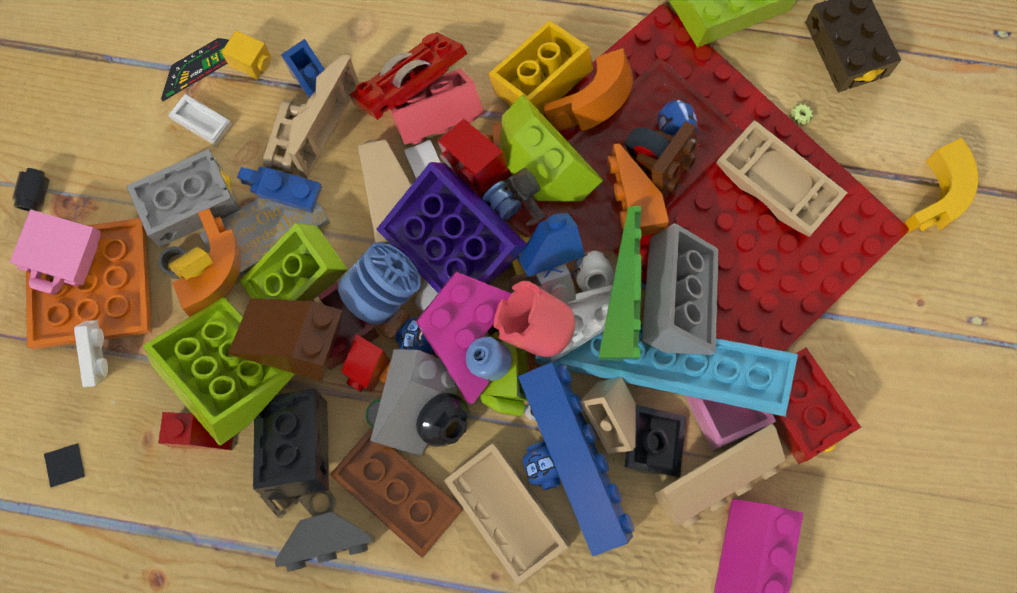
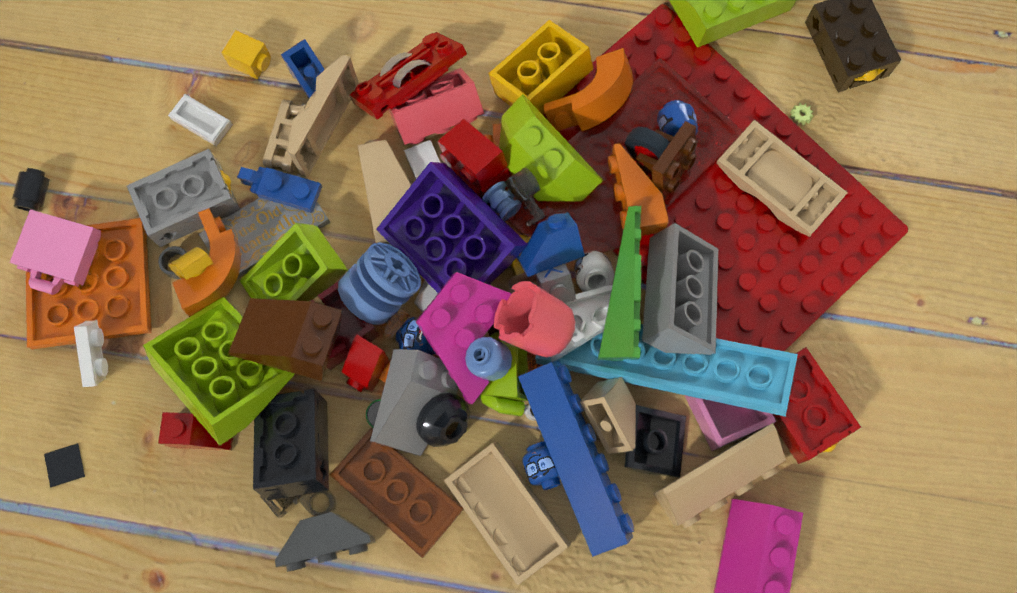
black sticker [161,38,229,101] -> none
yellow arch [904,137,978,233] -> none

